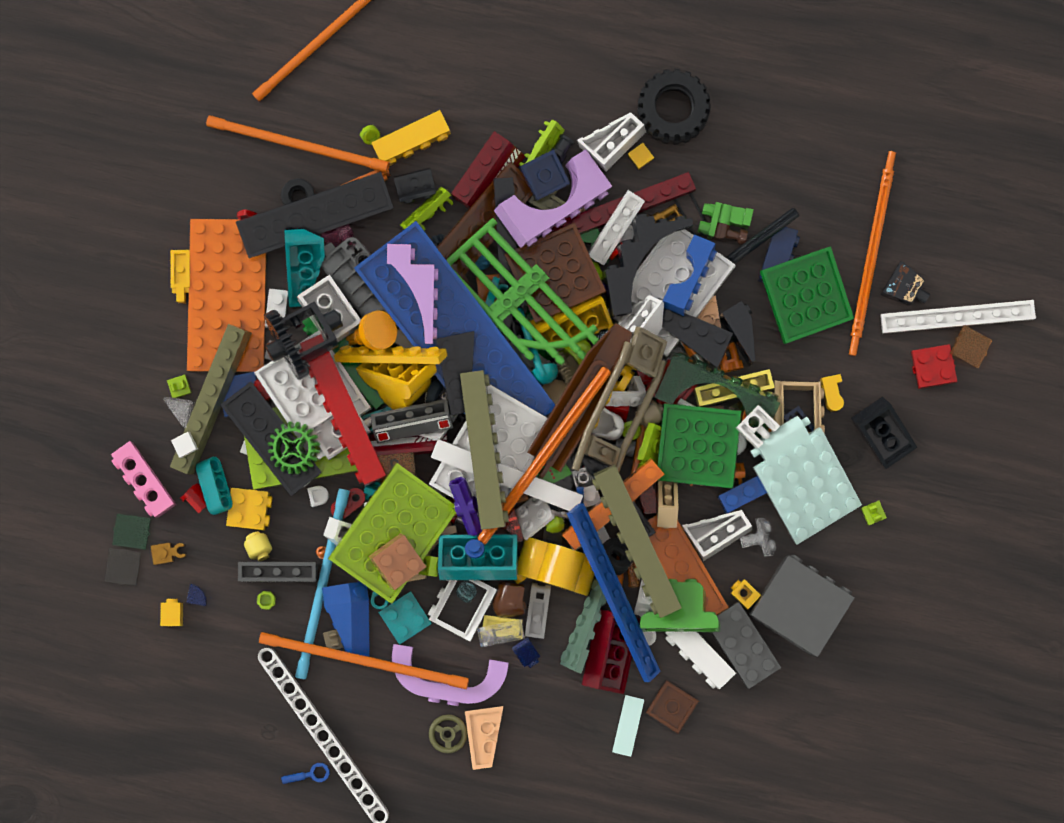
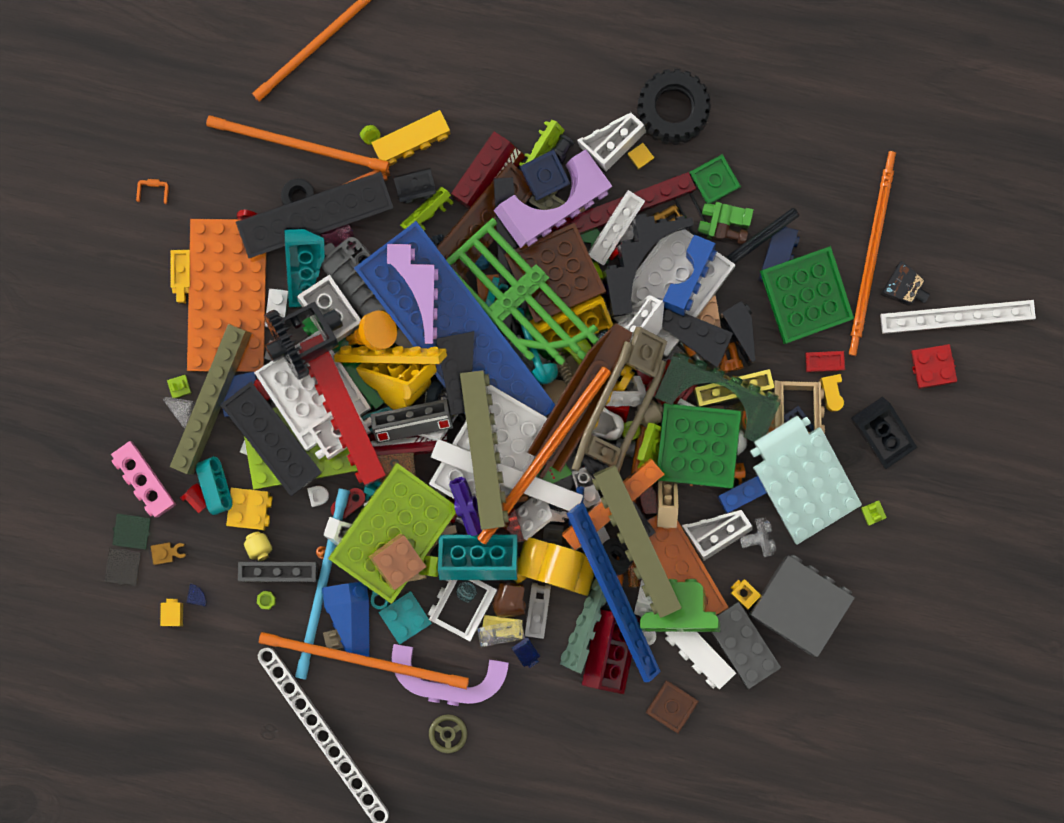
white tile [171,432,198,458] -> none
bright green gear [268,421,321,474] -> none
blue piece [281,762,330,784] -> none
blue plate [465,539,485,559] -> none
light nougat wing [465,706,503,770] -> none
lime tile [545,516,564,533] -> none
light aqua tile [612,695,644,757] -> none
white brick [736,405,780,449] -> none
clear orange piece [950,325,992,368] -> none
none -> orange piece [136,179,169,204]
none -> green tile [689,154,741,204]
none -> red plate [805,351,845,372]

